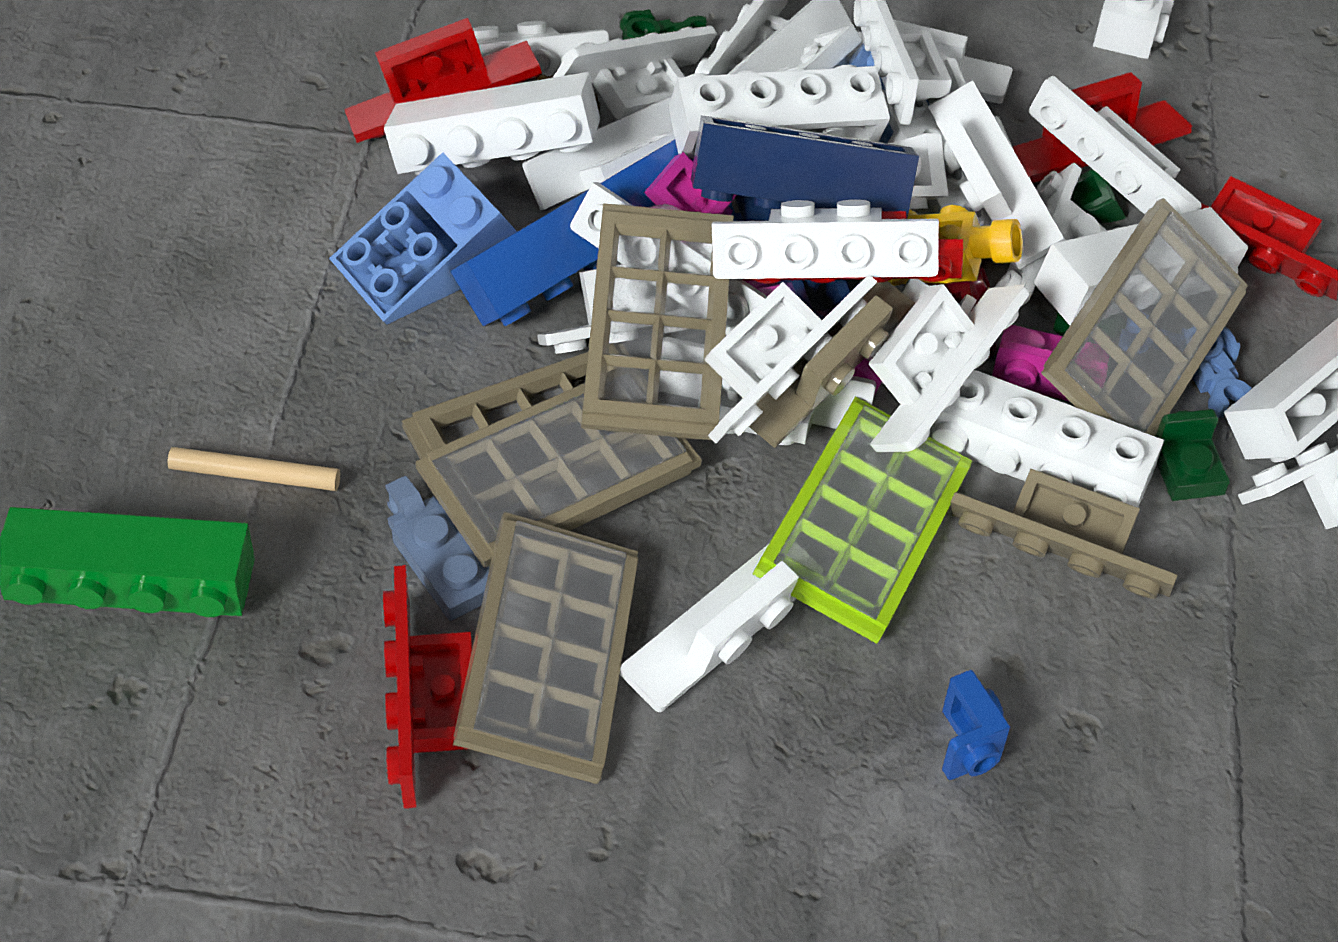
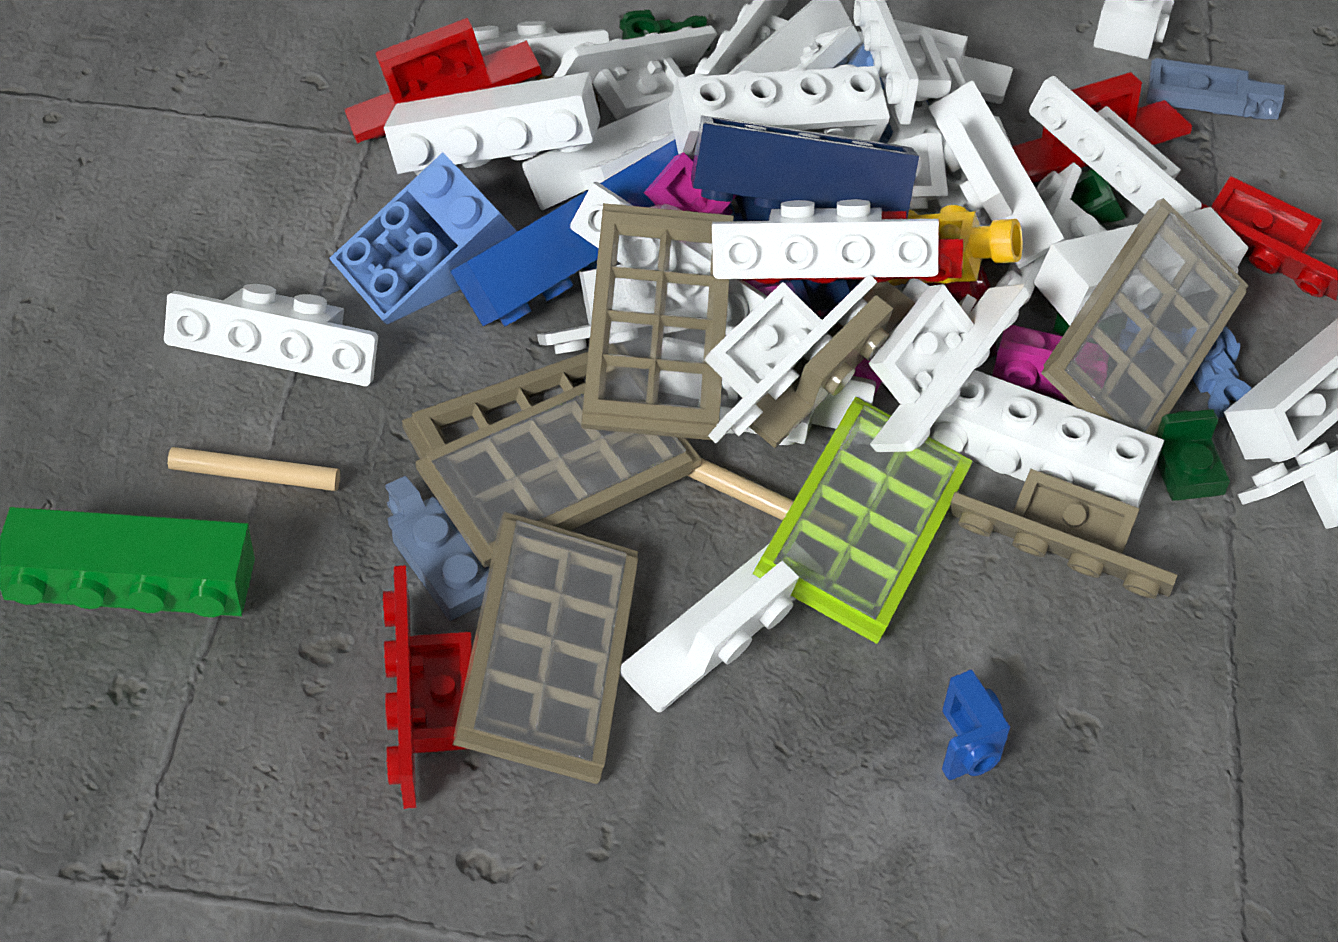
none -> white bracket [164,284,378,386]
none -> tan bar [687,457,848,541]
none -> sand blue hinge [1146,58,1284,119]

